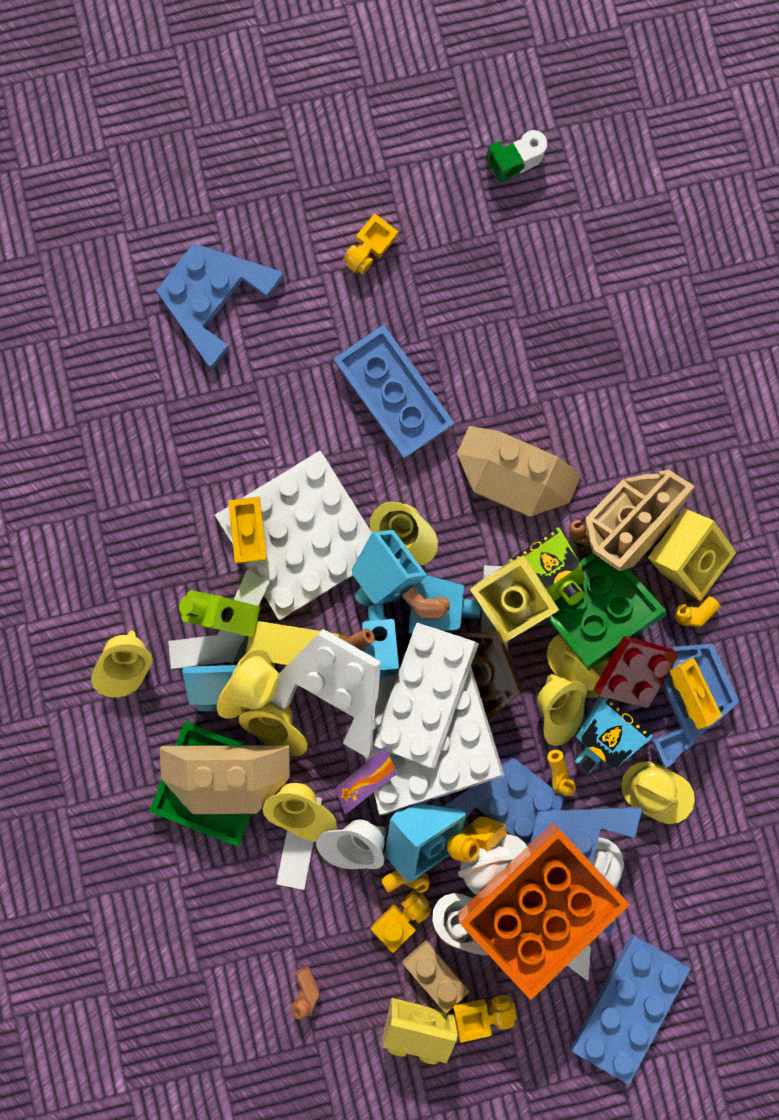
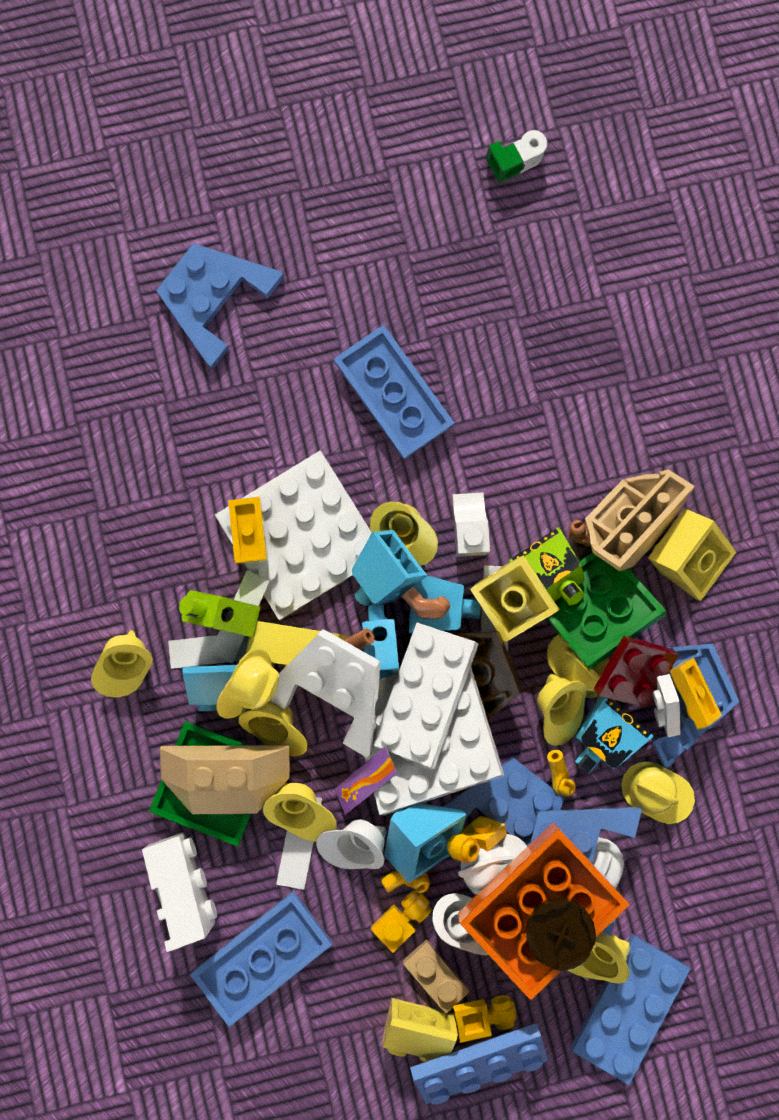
nougat arm [291,966,320,1019] -> none
yellow plate [343,213,399,275] -> none
tan wedge [456,426,581,517] -> none
yellow arm [674,596,721,627] -> none
none -> white wedge [142,831,217,952]
none -> medium blue plate [190,890,333,1027]
none -> medium blue plate [410,1023,548,1104]
none -> white arch [452,493,490,557]
none -> dark brown tile [526,897,596,971]
none -> light yellow piece [568,932,630,984]
none -> white plate [653,674,680,737]

